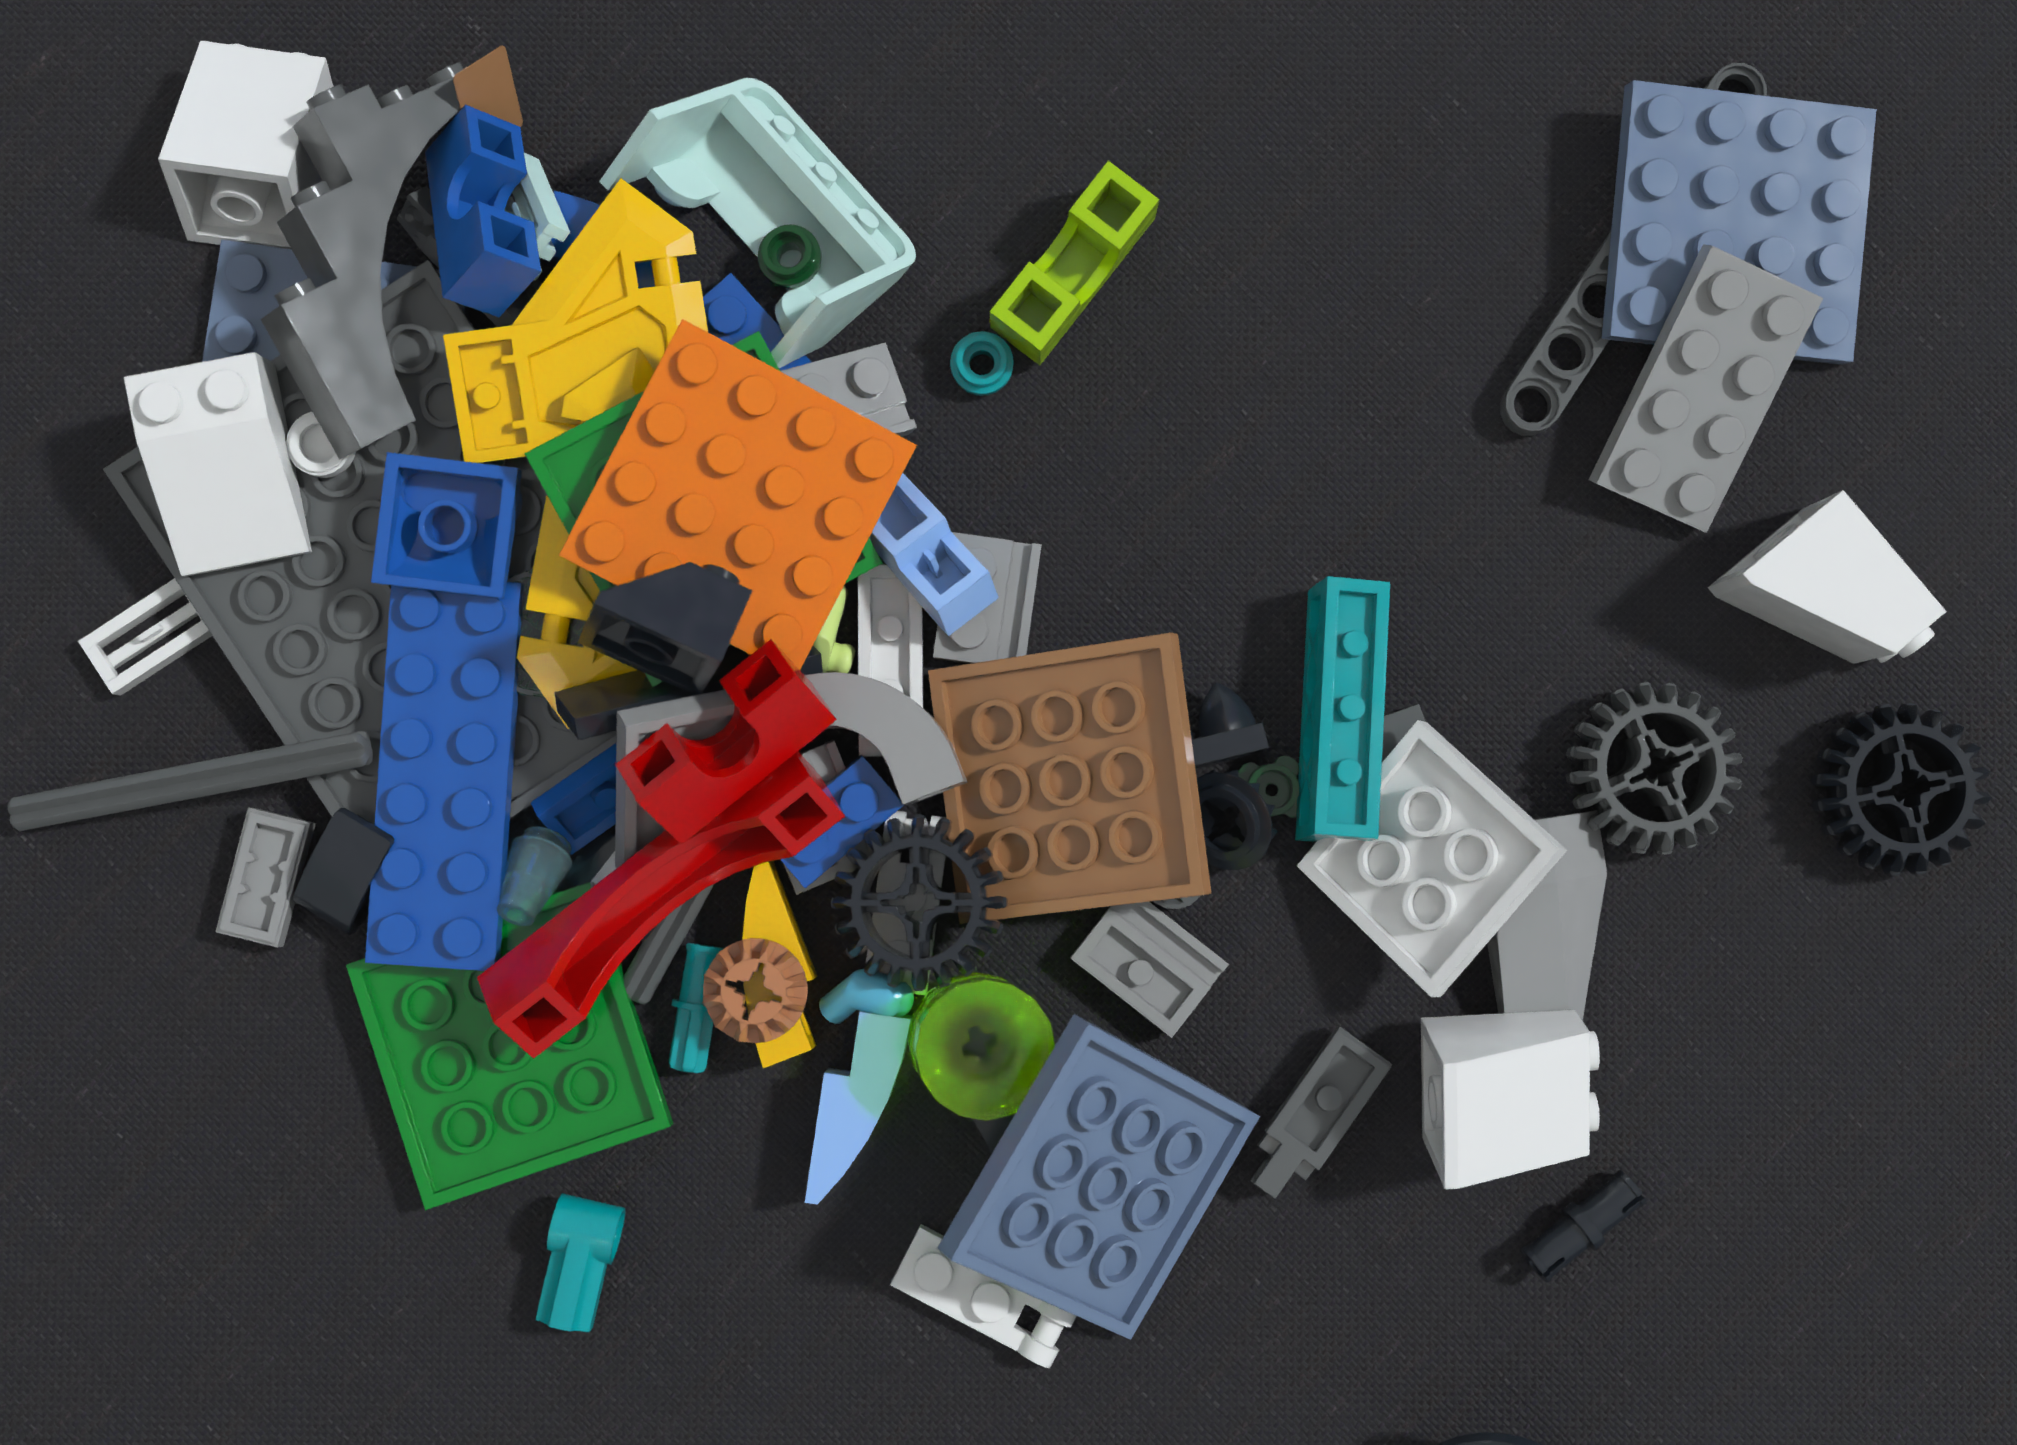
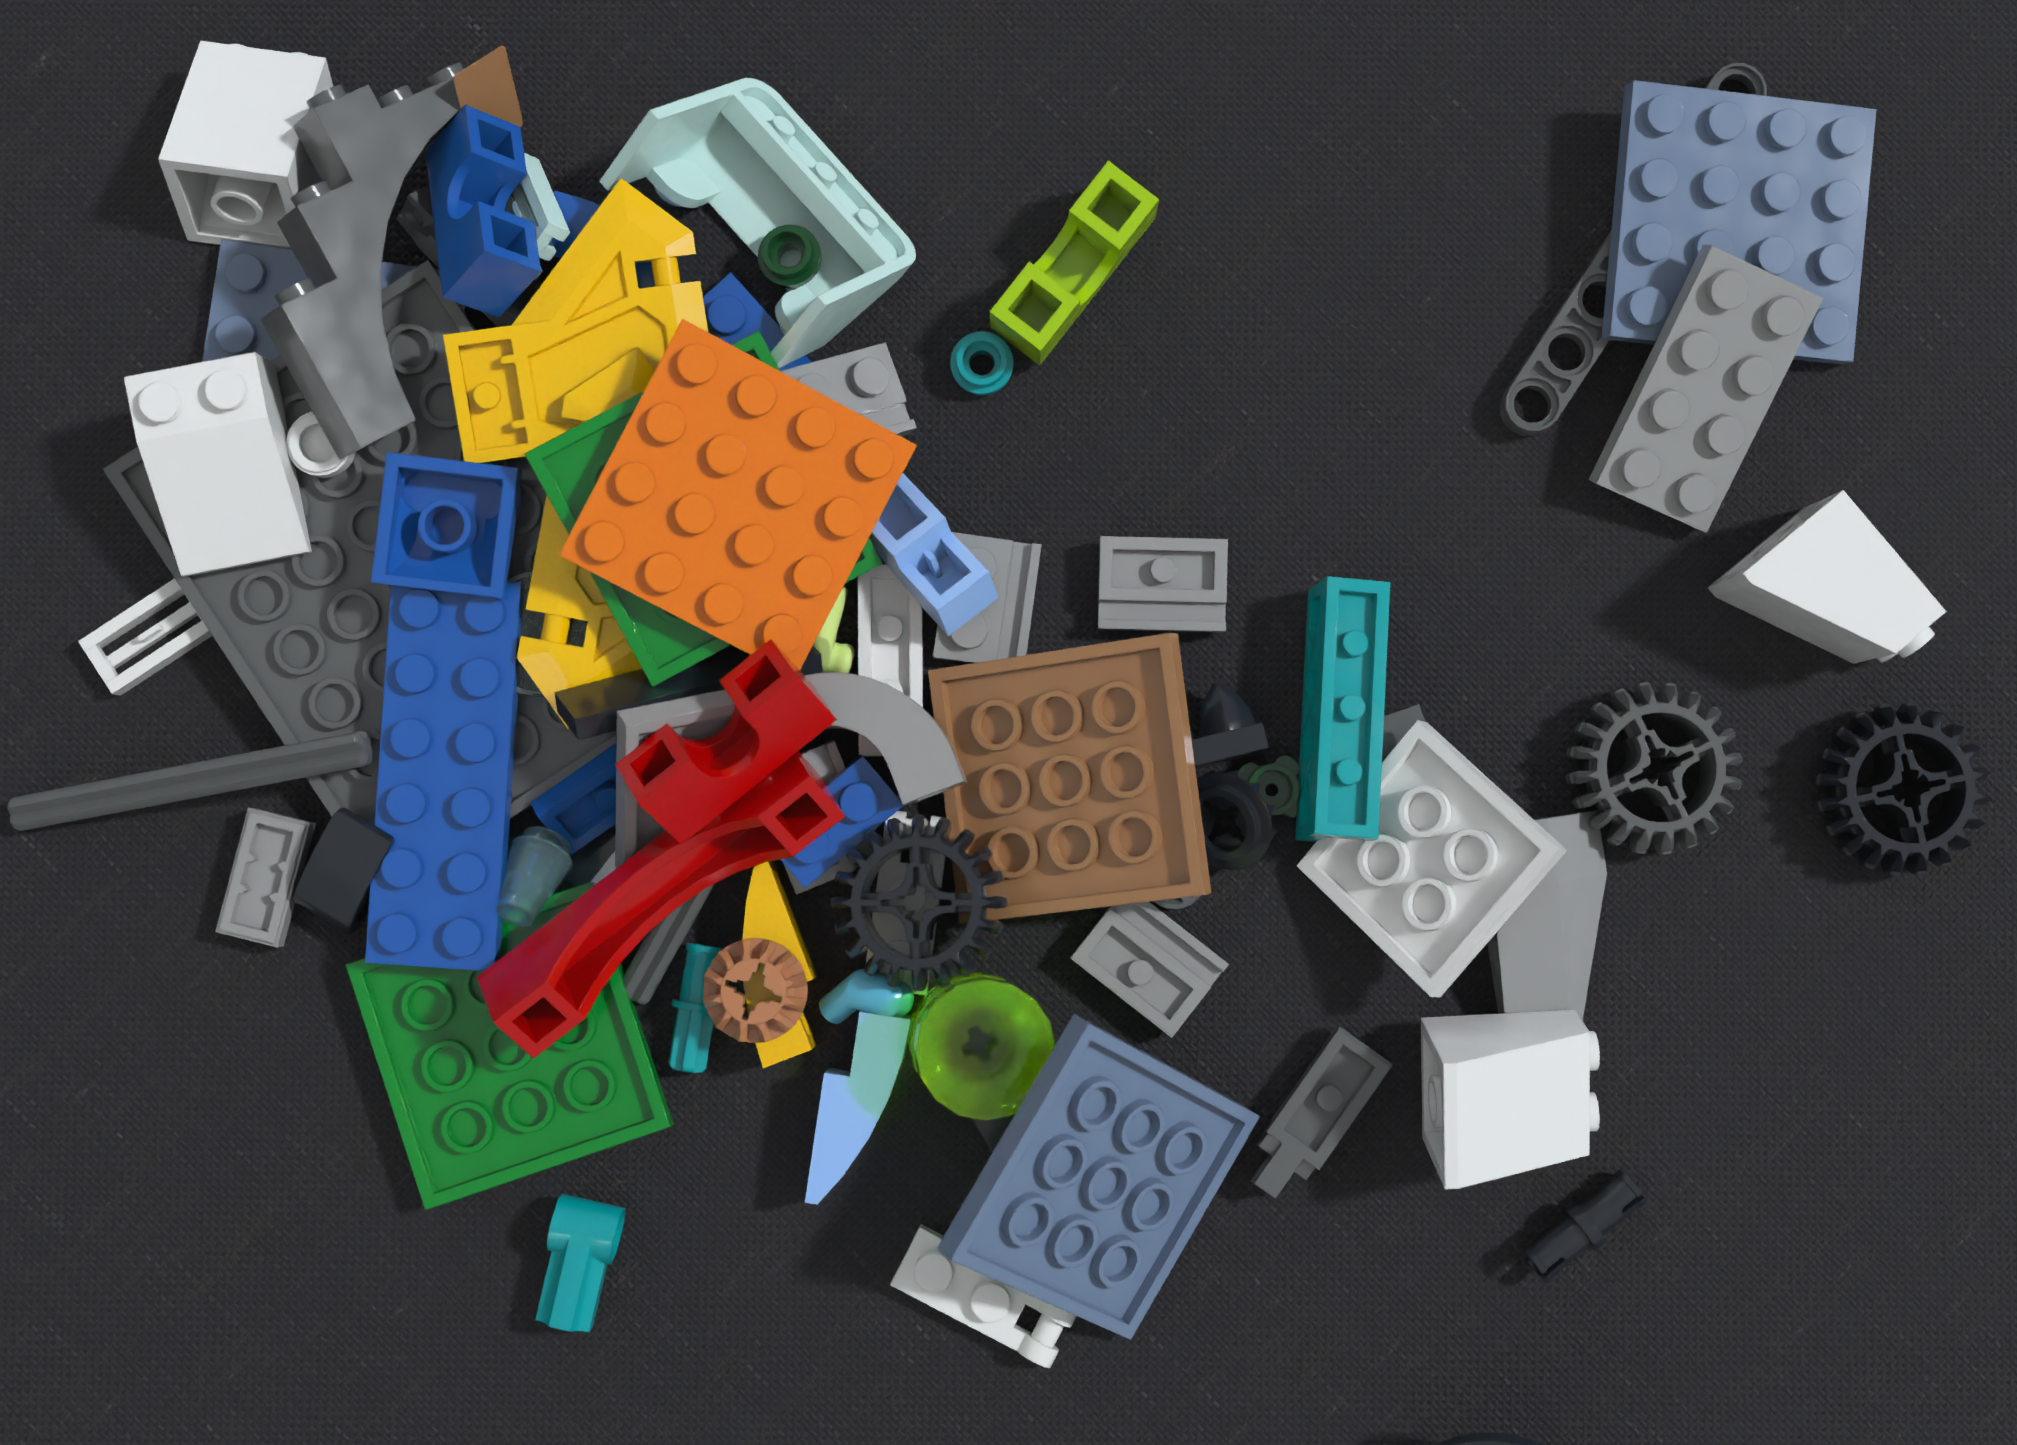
black slope [578,562,753,695] -> none
none -> light grey plate [1098,536,1228,633]

